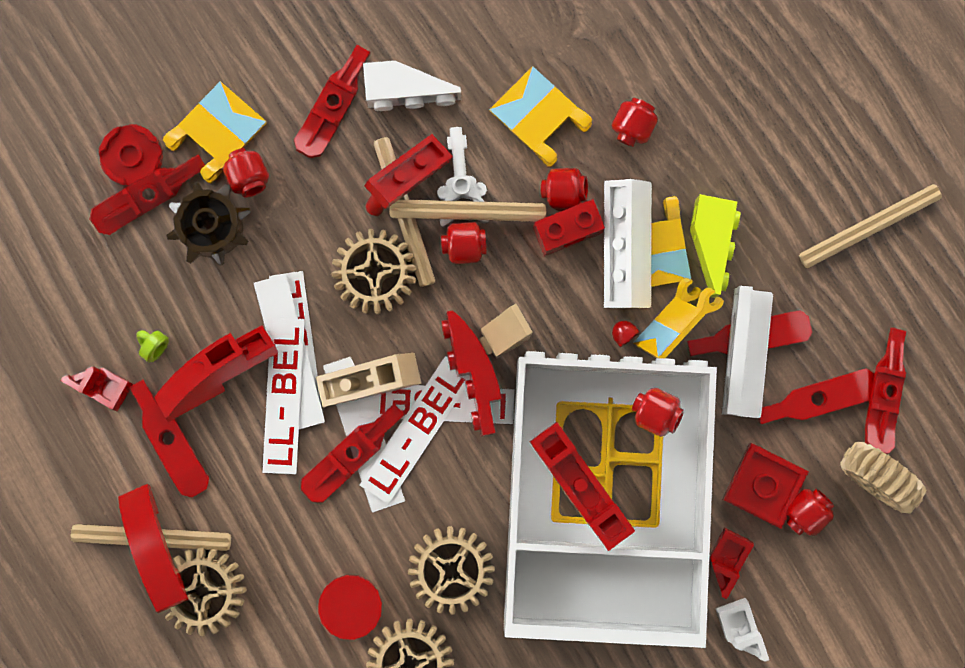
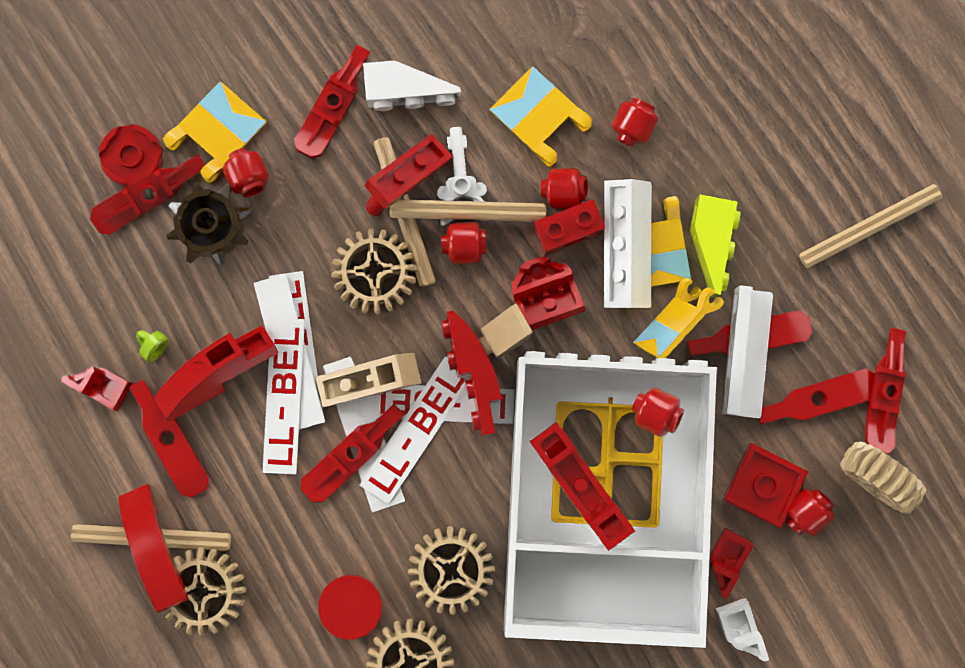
red hinge [612,321,640,348] -> none
none -> red slope [512,257,586,330]

